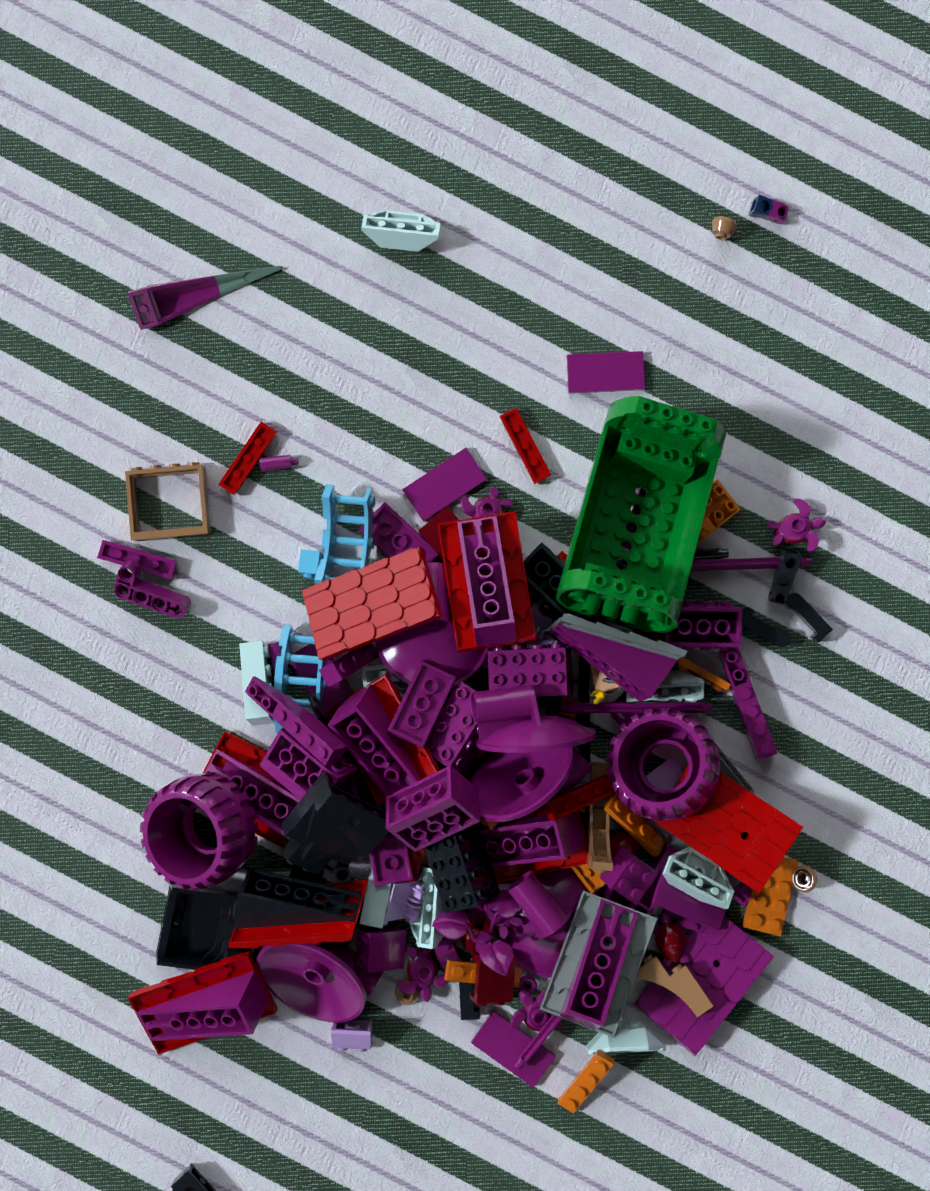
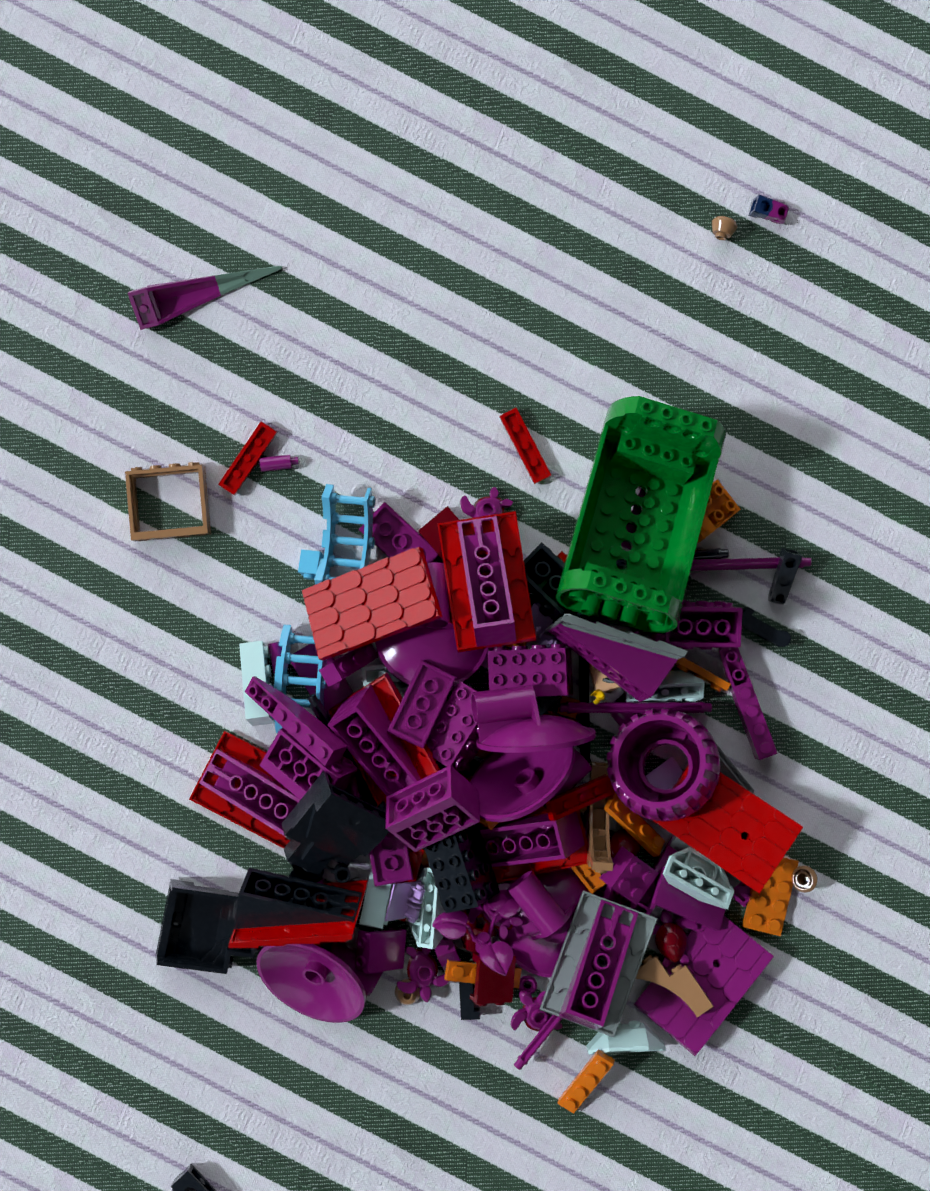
magenta plate [97,540,178,579] -> none
magenta beam [114,559,191,618] -> none
magenta piece [127,951,278,1055] -> none
magenta tyre [140,773,258,890] -> none
lavender slope [331,1020,373,1052] -> none
light aqua wedge [361,210,440,252] -> none
magenta tile [402,448,487,522] -> none
magenta tile [471,1010,556,1088] -> none
magenta tile [566,351,645,394] -> none
magenta animal [767,499,826,553] -> none
black leg [784,593,833,642] -> none

